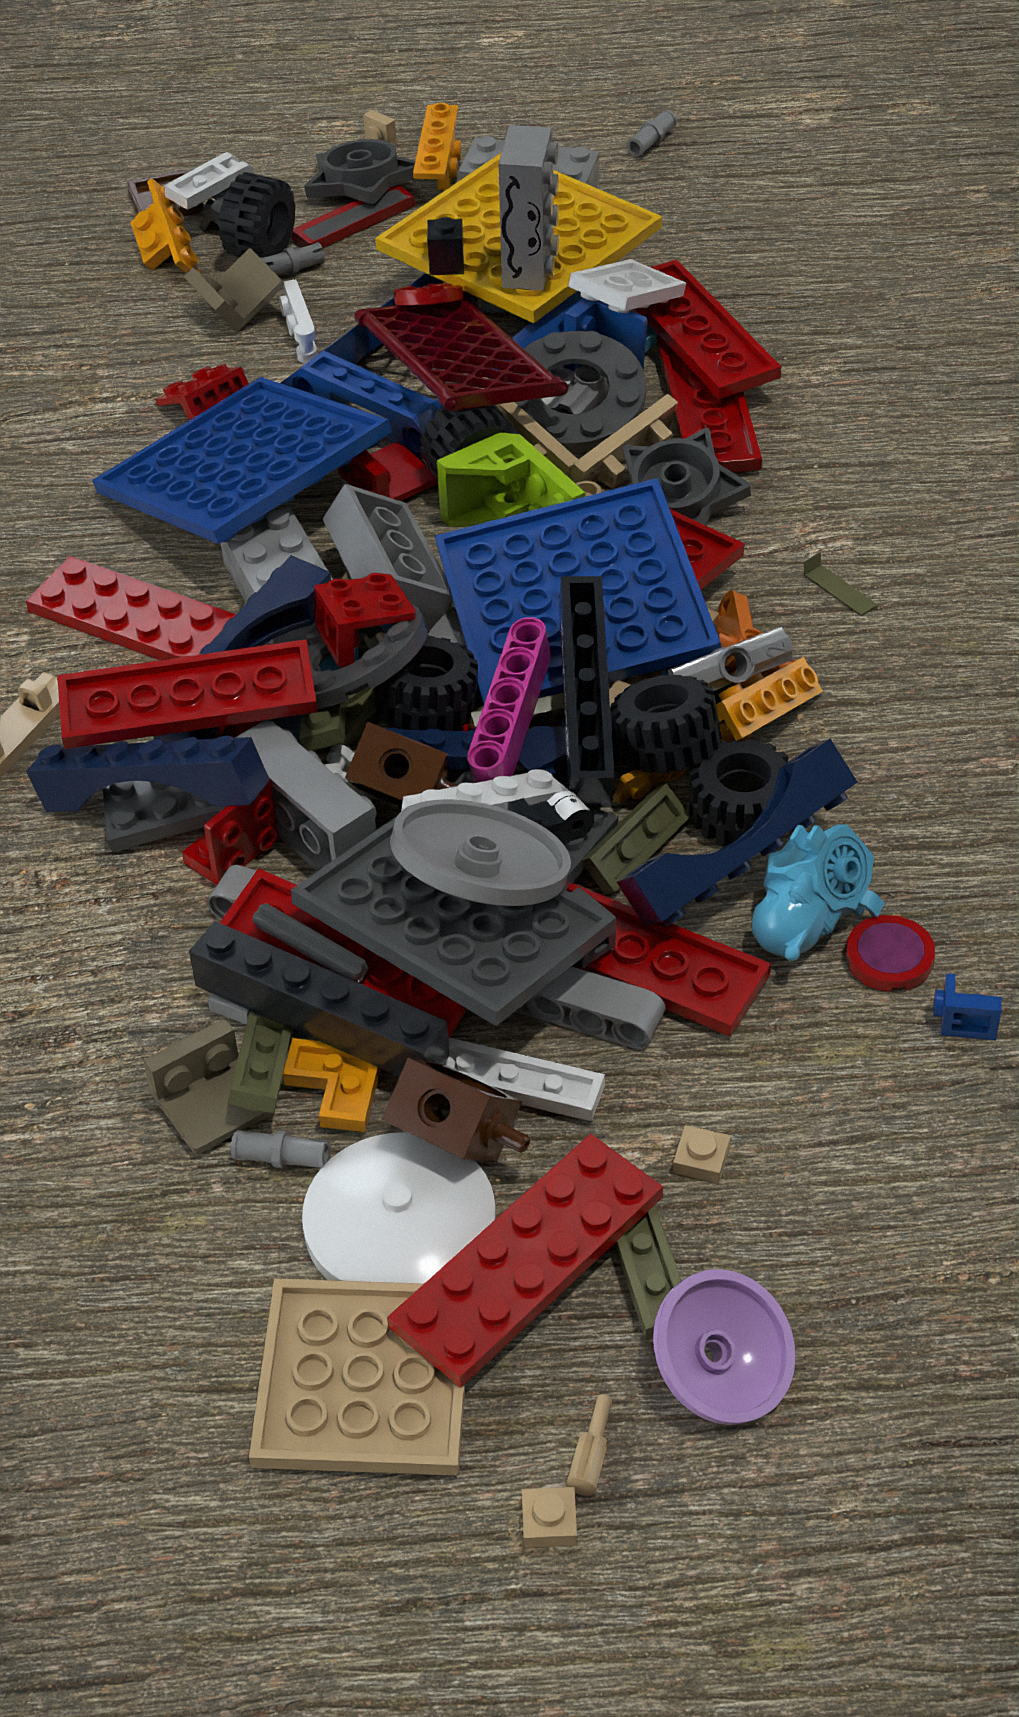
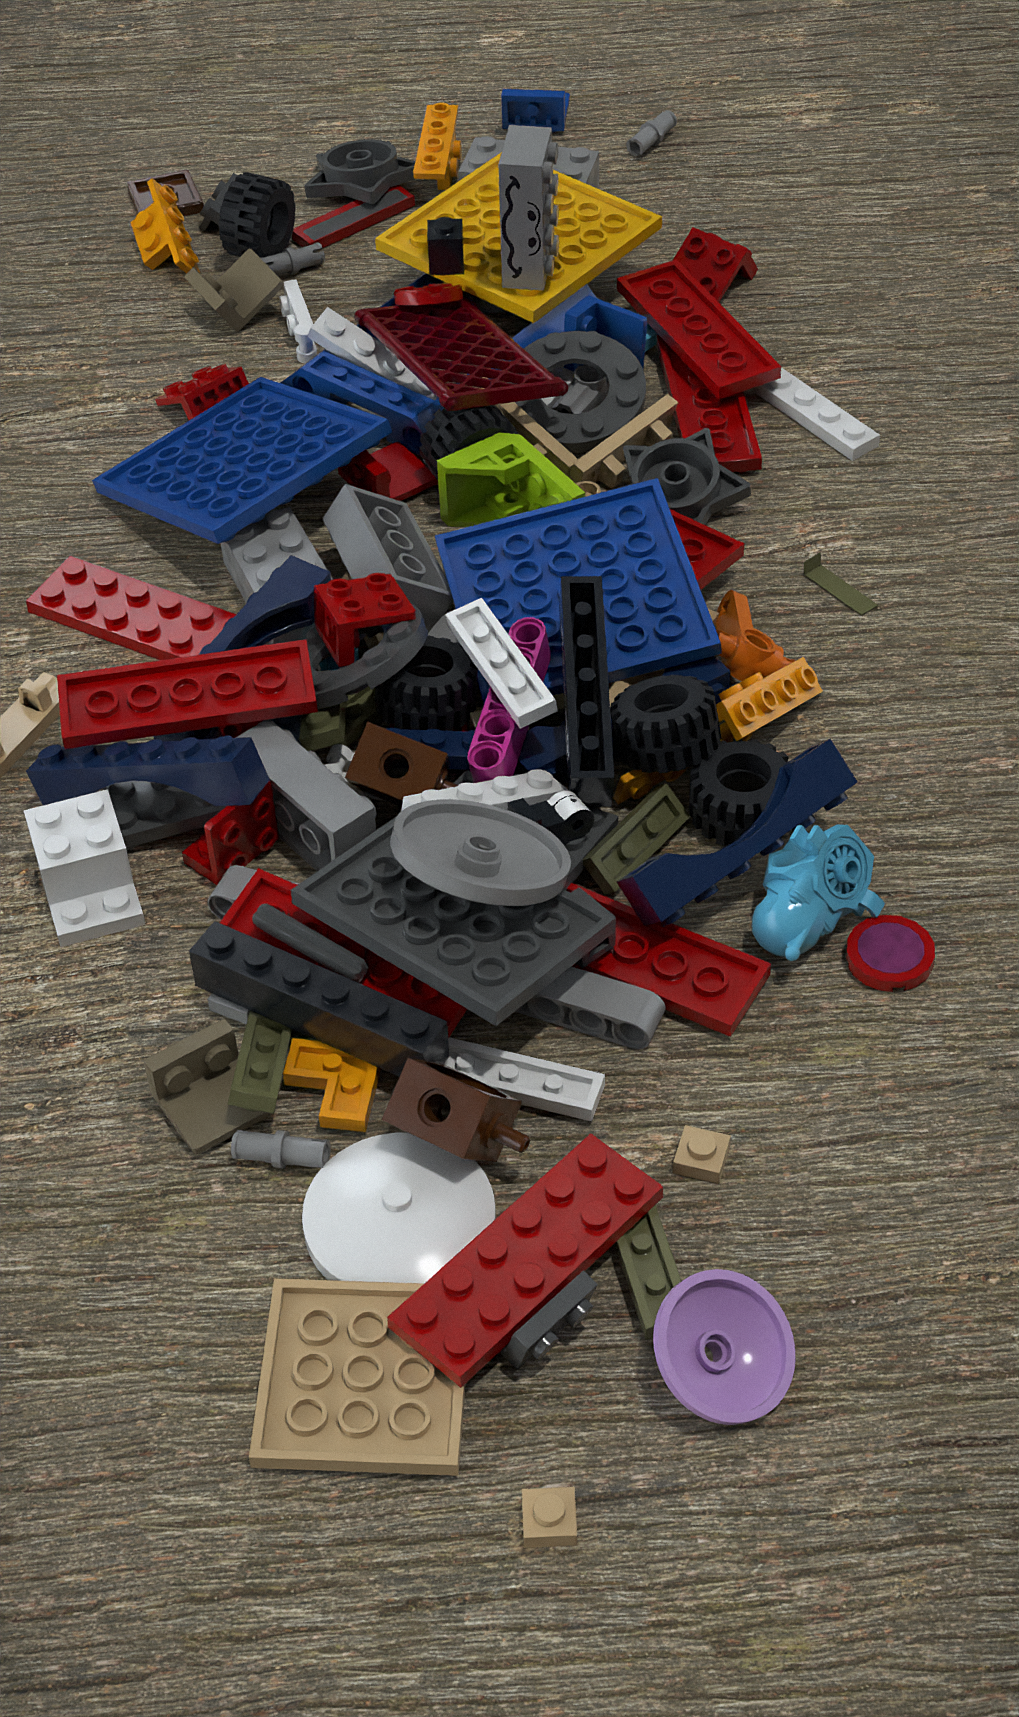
white plate [164,152,254,210] -> none
tan plate [363,110,397,148] -> none
tan axle [566,1394,612,1496] -> none
white plate [568,259,686,313] -> none
light grey piece [668,627,794,691] -> none
blue bracket [933,973,1002,1040] -> none
none -> white bracket [24,789,145,947]
none -> white plate [307,307,438,400]
none -> white plate [445,598,558,729]
none -> dark grey bracket [500,1270,598,1370]
none -> blue bracket [501,89,570,133]
none -> red bracket [673,227,758,302]
none -> white plate [755,368,880,461]

